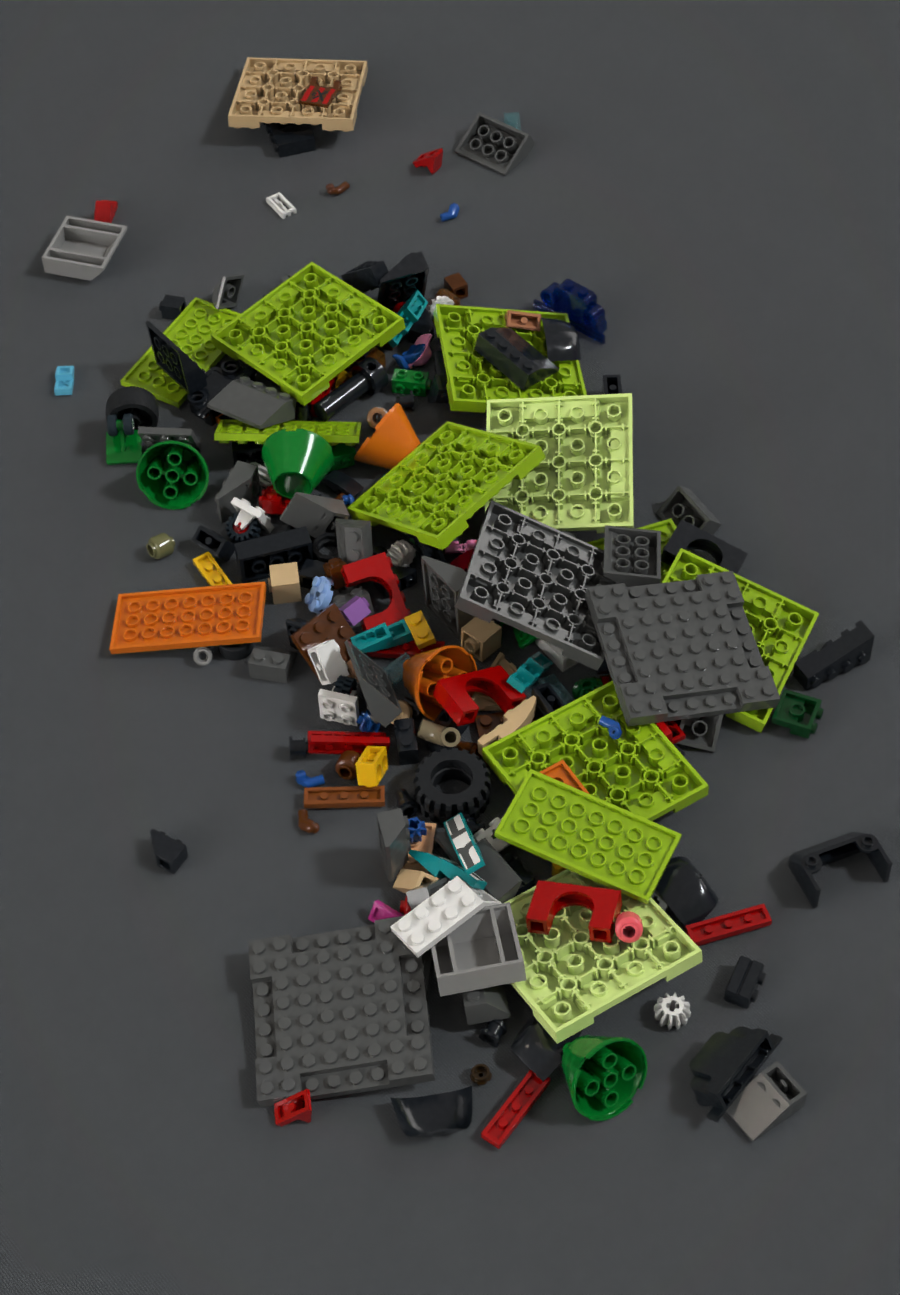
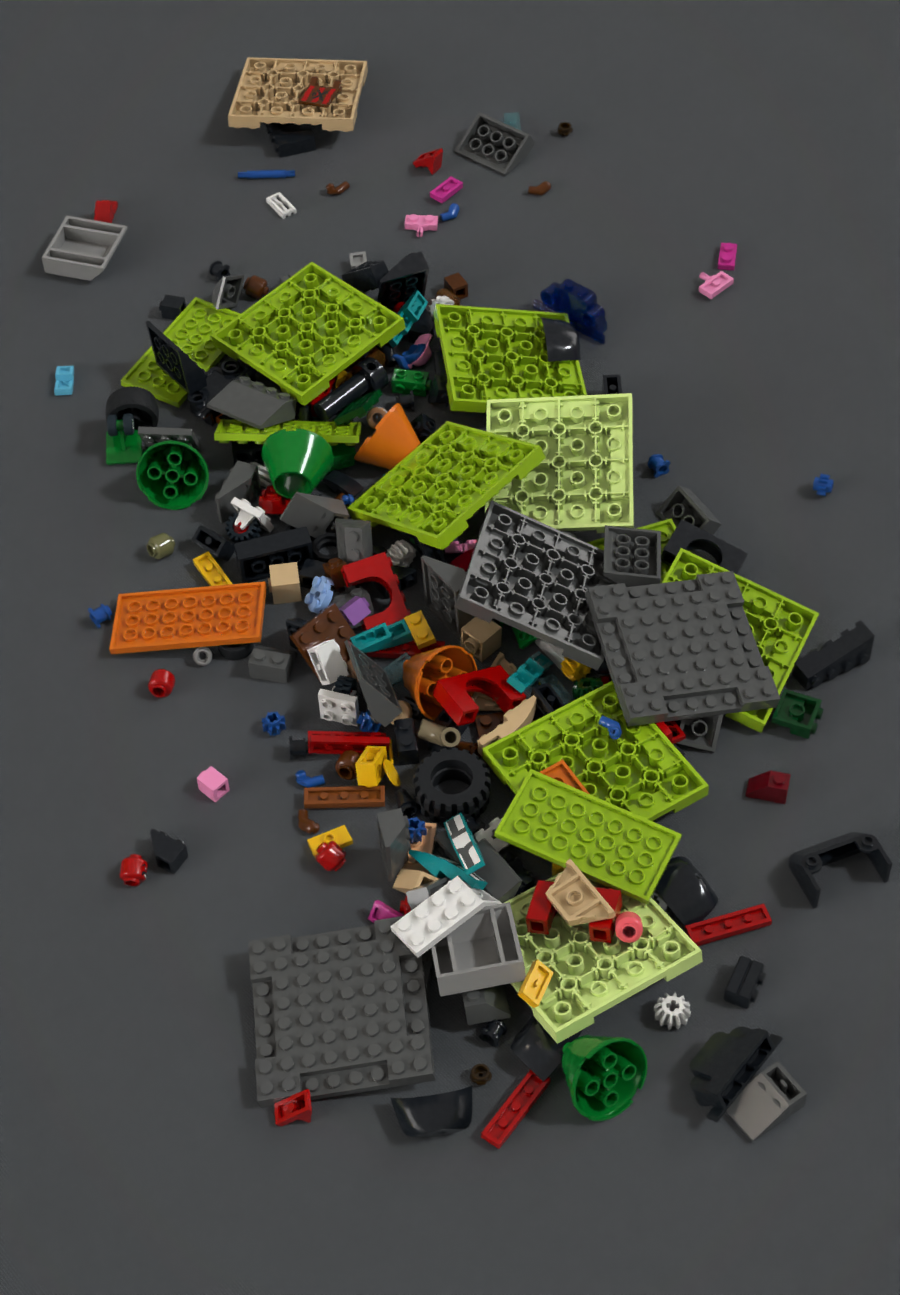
black slope [474,328,559,391] -> none
nougat slope [505,310,541,332] -> none
none -> blue brick [88,604,112,629]
none -> red head [120,854,148,886]
none -> red head [148,669,175,698]
none -> bright pink brick [197,766,230,803]
none -> black brick [209,260,230,282]
none -> blue piece [238,170,295,179]
none -> reddish brown head [243,275,269,300]
none -> blue gear [262,711,286,736]
none -> yellow plate [307,825,353,859]
none -> red head [316,841,346,872]
none -> dark green plate [334,388,383,426]
none -> light grey plate [349,251,367,269]
none -> black cone [378,342,397,367]
none -> yellow piece [383,739,401,787]
none -> bright pink plate [404,214,438,237]
none -> black brick [410,413,436,443]
none -> dark pink plate [430,176,463,204]
none -> yellow plate [517,959,554,1008]
none -> reddish brown arm [528,181,551,195]
none -> tan wing [545,859,616,926]
none -> dark brown plate [558,122,573,136]
none -> yellow gear [561,657,592,682]
none -> blue brick [647,454,671,478]
none -> bright pink plate [699,271,734,299]
none -> dark pink plate [718,242,737,271]
none -> dark red slope [745,770,791,804]
none -> blue gear [813,474,834,496]

